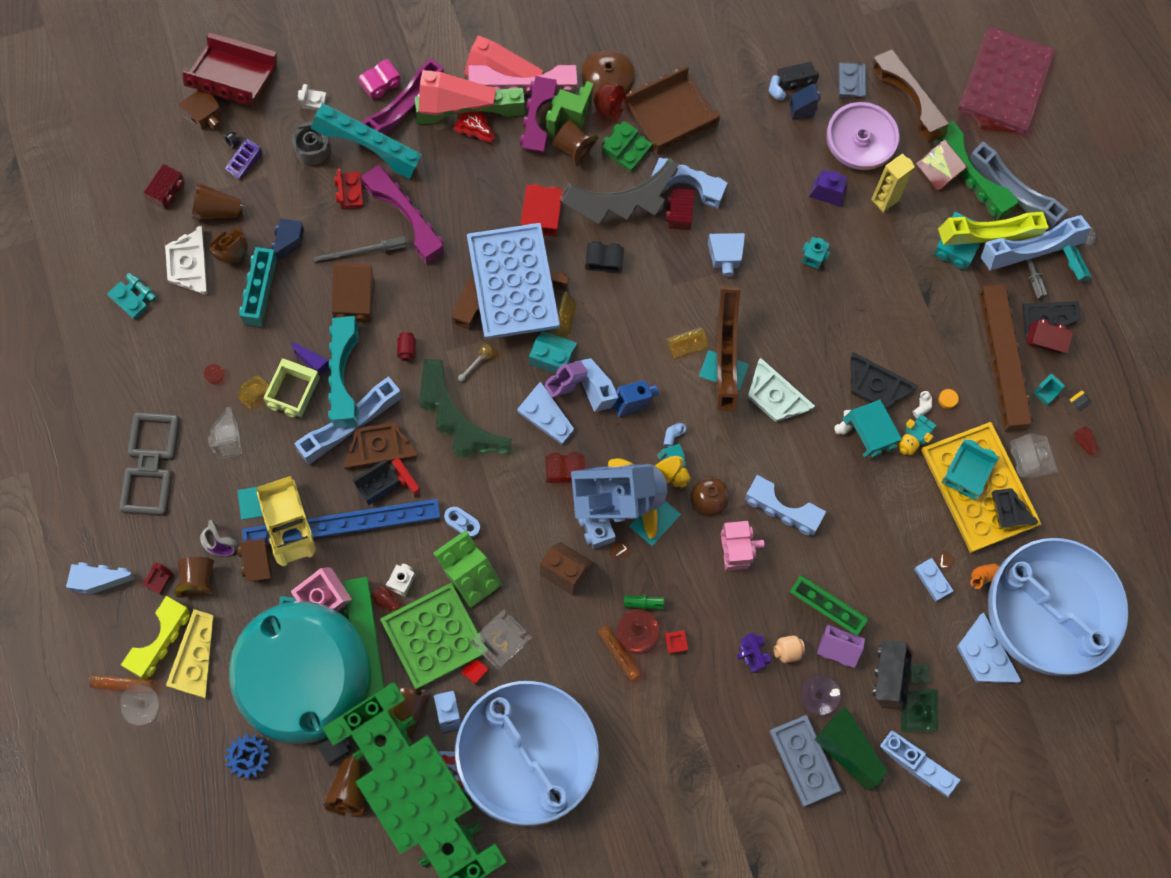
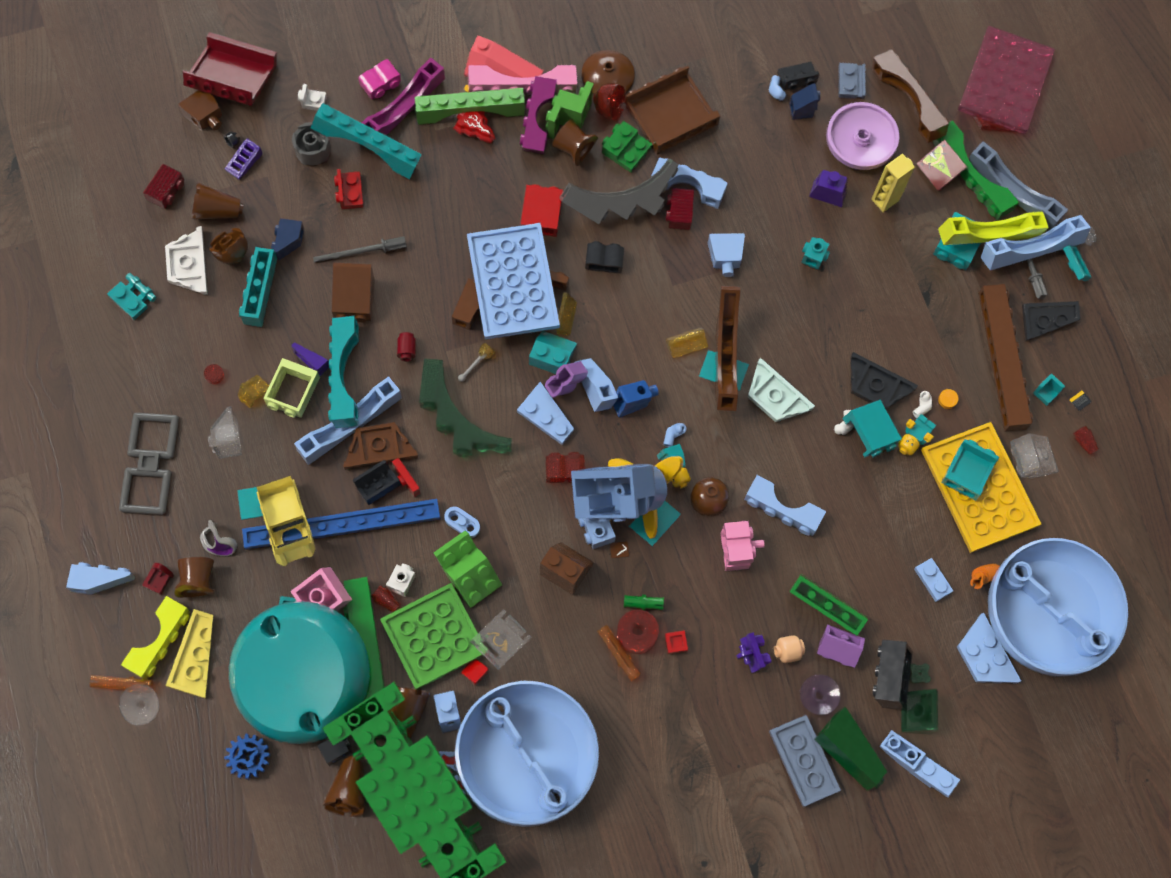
reddish brown brick [238,537,272,582] -> none
magenta arch [361,165,445,265] -> none
coral wedge [419,70,496,115] -> none
reddish brown sticker [934,550,956,572] -> none
black wing [991,488,1038,530] -> none
dark red brick [1026,319,1073,354] -> none

